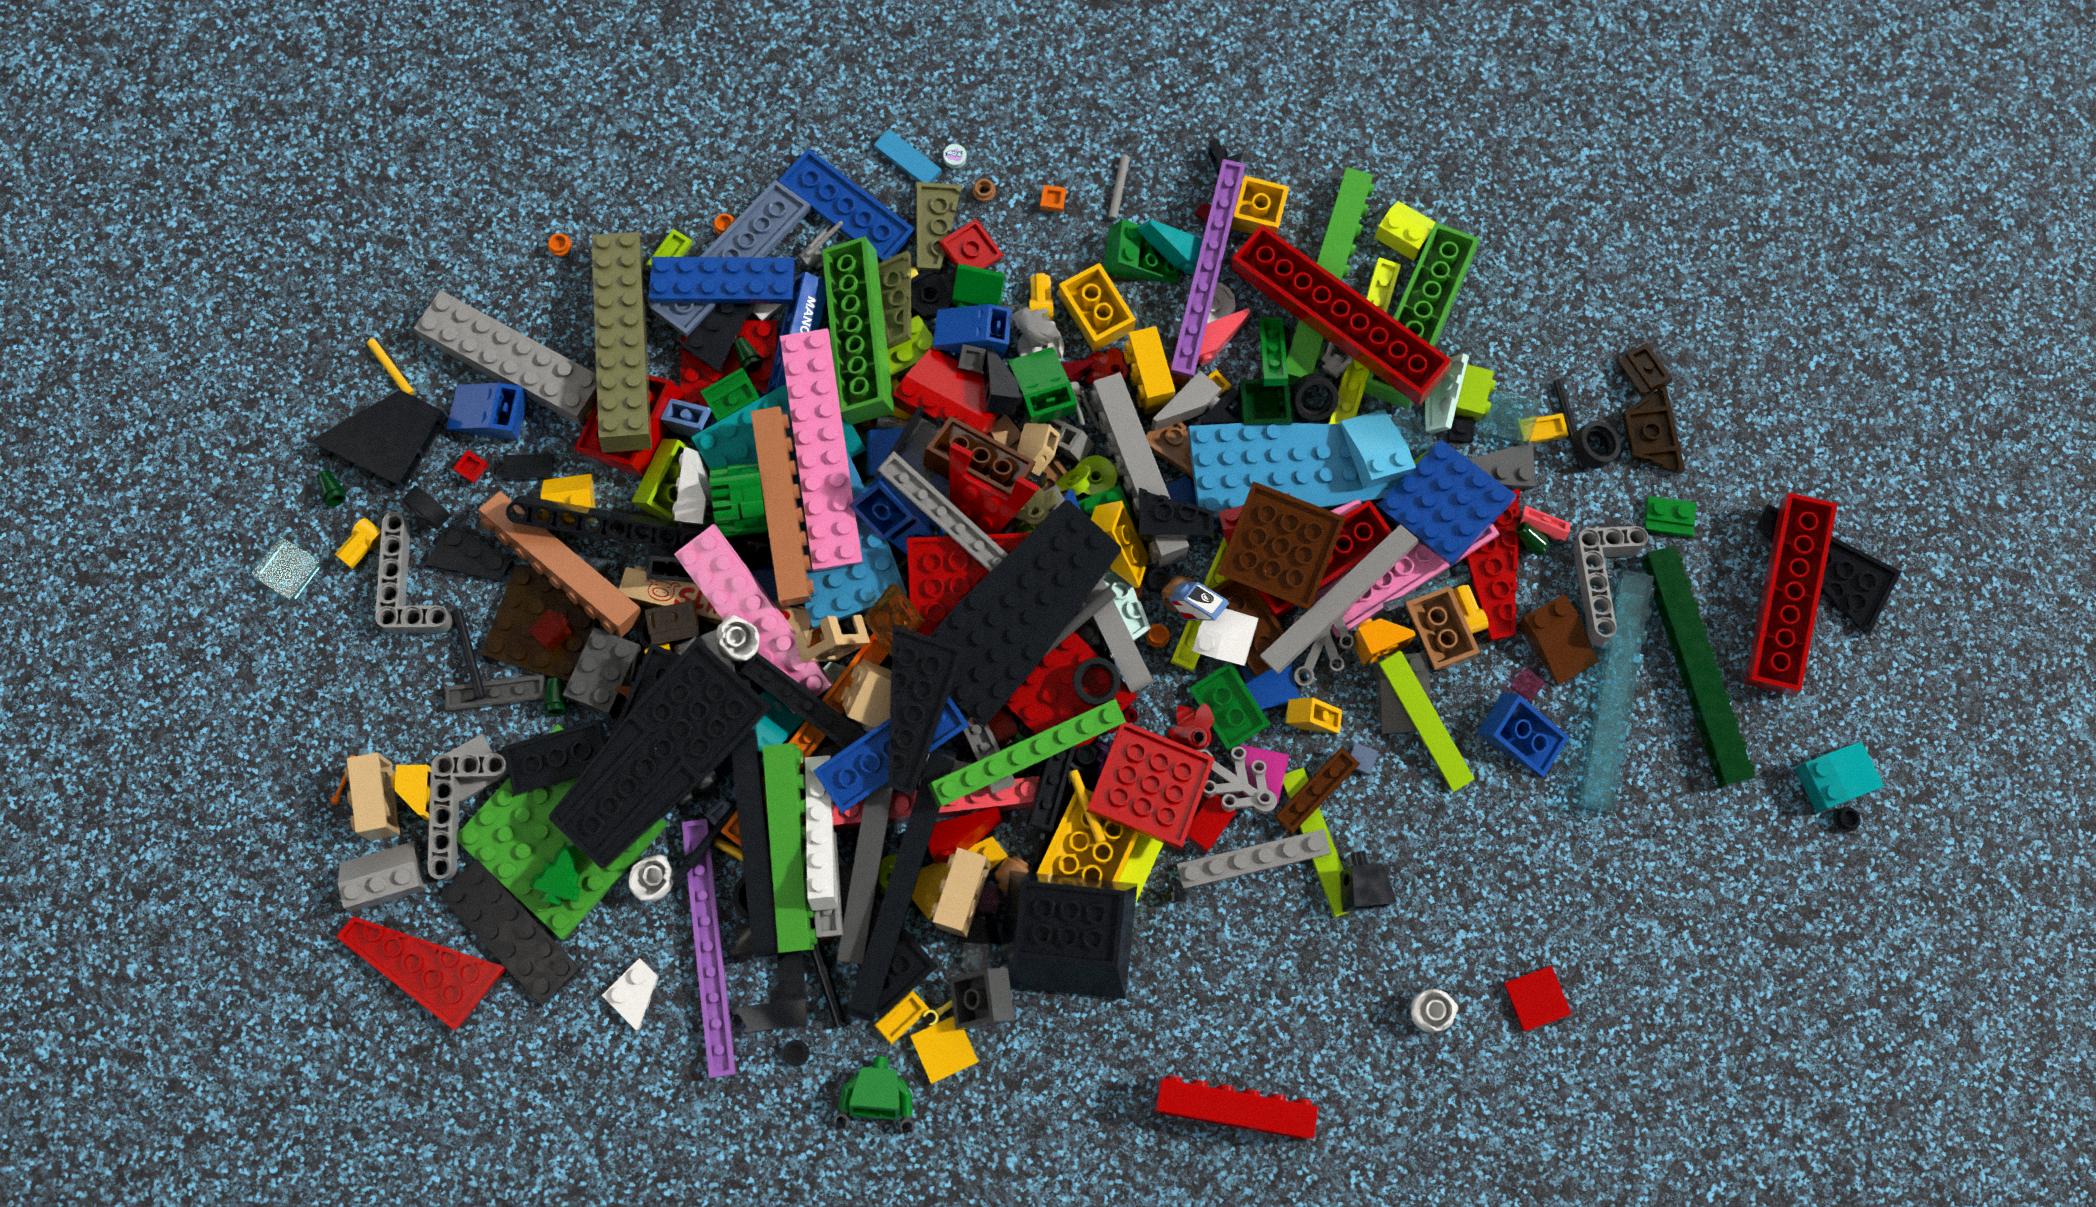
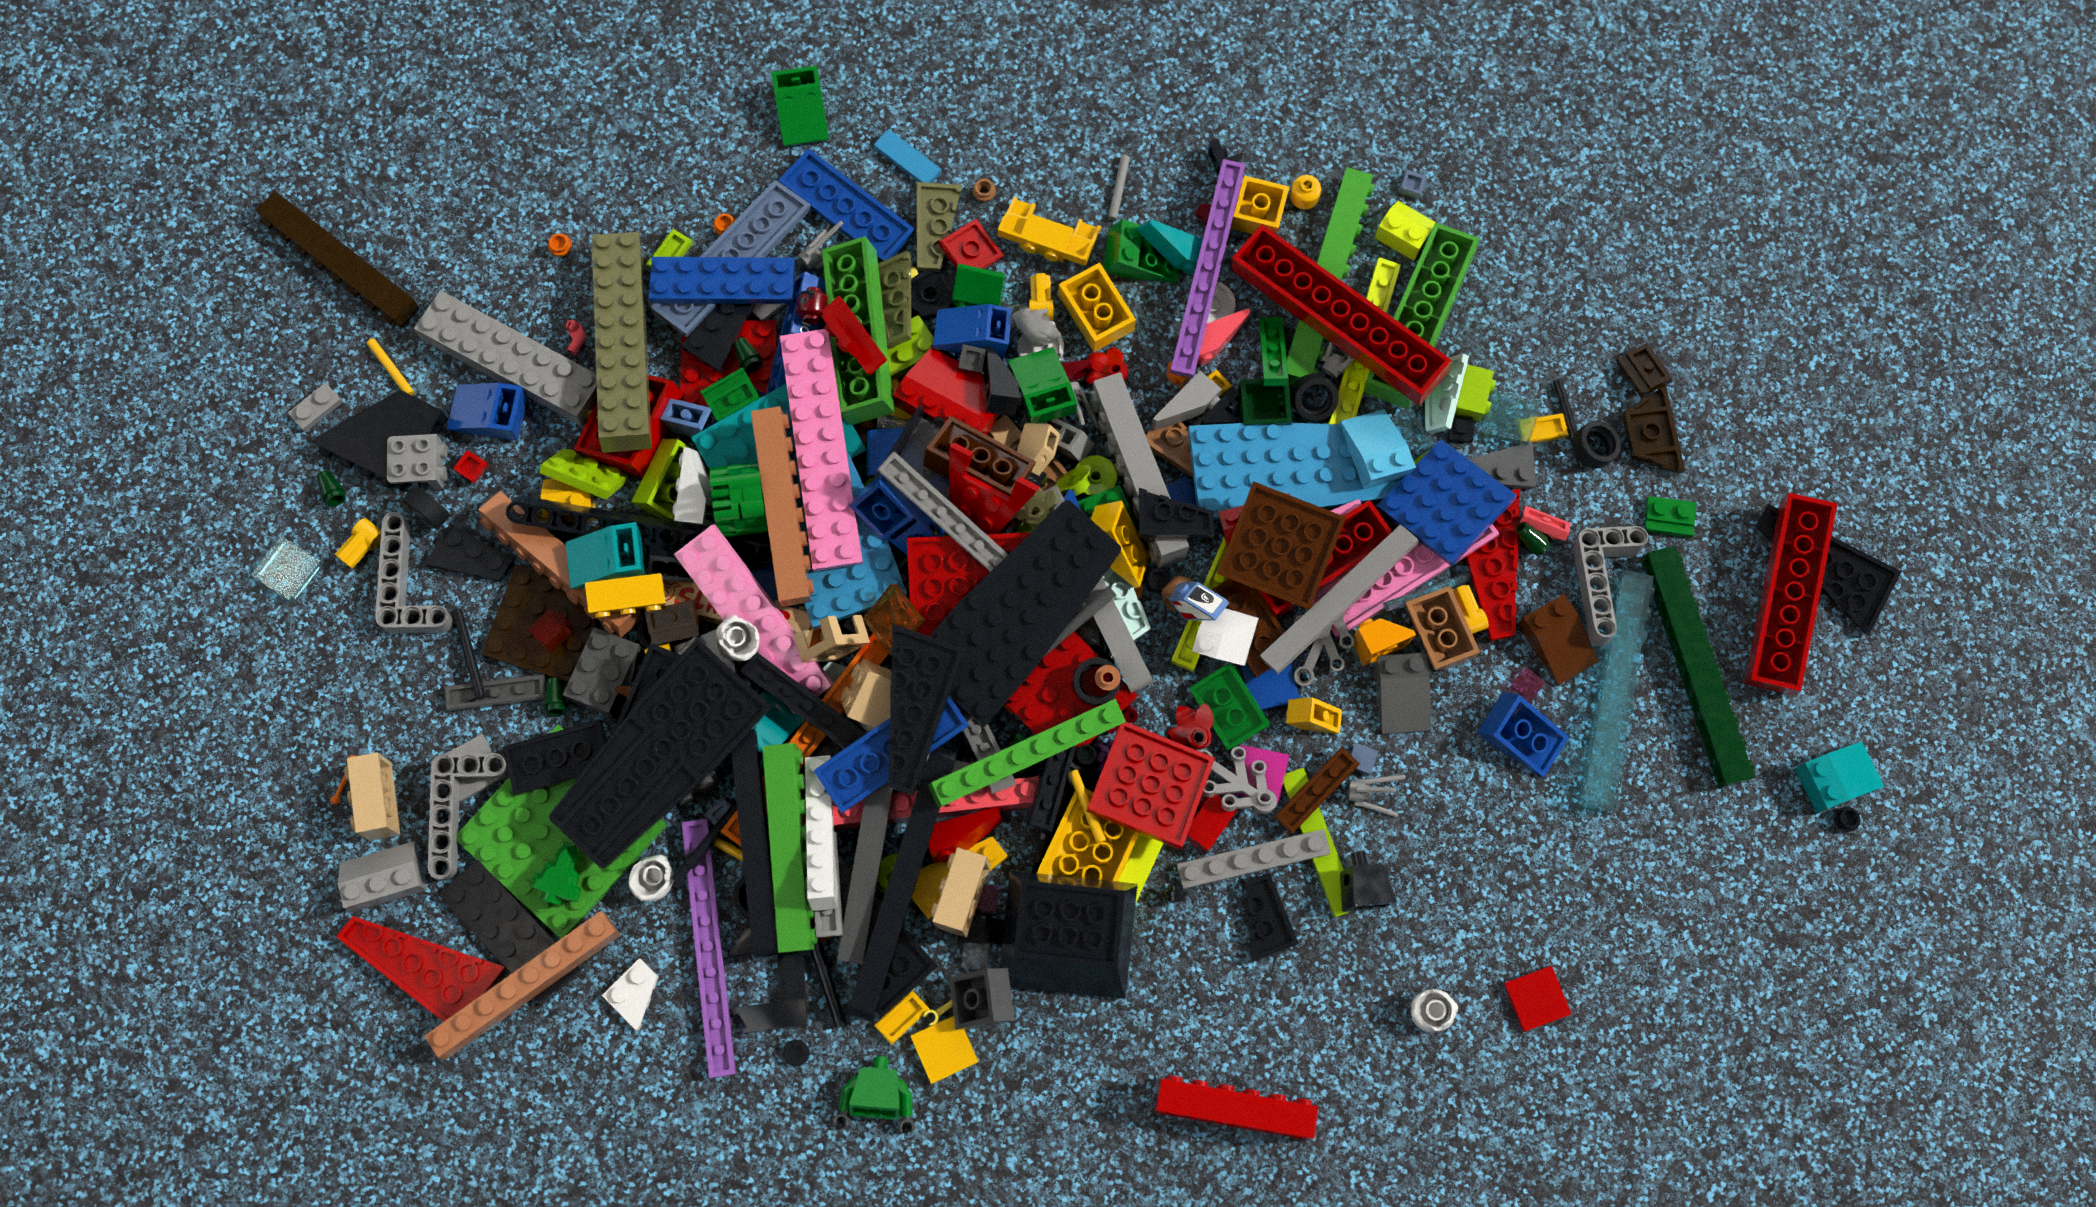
yellow slope [391,765,431,822] -> none
black tile [503,454,554,481] -> none
light aqua tile [943,144,966,169] -> none
clear red brick [988,707,1019,749] -> none
medium nougat head [995,856,1031,894] -> none
orange plate [1040,185,1066,213] -> none
yellow brick [1123,326,1176,415] -> none
orange plate [1145,624,1170,648] -> none
lime tile [1378,650,1475,792] -> none
none -> dark brown brick [255,191,420,329]
none -> light grey plate [288,382,343,432]
none -> light grey bracket [387,434,447,490]
none -> nougat brick [424,911,621,1060]
none -> lime plate [539,449,628,500]
none -> coral arm [565,319,587,356]
none -> teal slope [566,522,645,590]
none -> yellow brick [585,573,666,618]
none -> green slope [771,65,829,147]
none -> dark red head [796,287,828,324]
none -> red bracket [821,296,887,375]
none -> yellow bracket [998,196,1101,266]
none -> nougat plate [1095,665,1120,691]
none -> black wing [1245,872,1299,963]
none -> yellow head [1290,175,1322,210]
none -> light grey plant [1348,775,1406,817]
none -> sand blue tile [1398,169,1428,200]

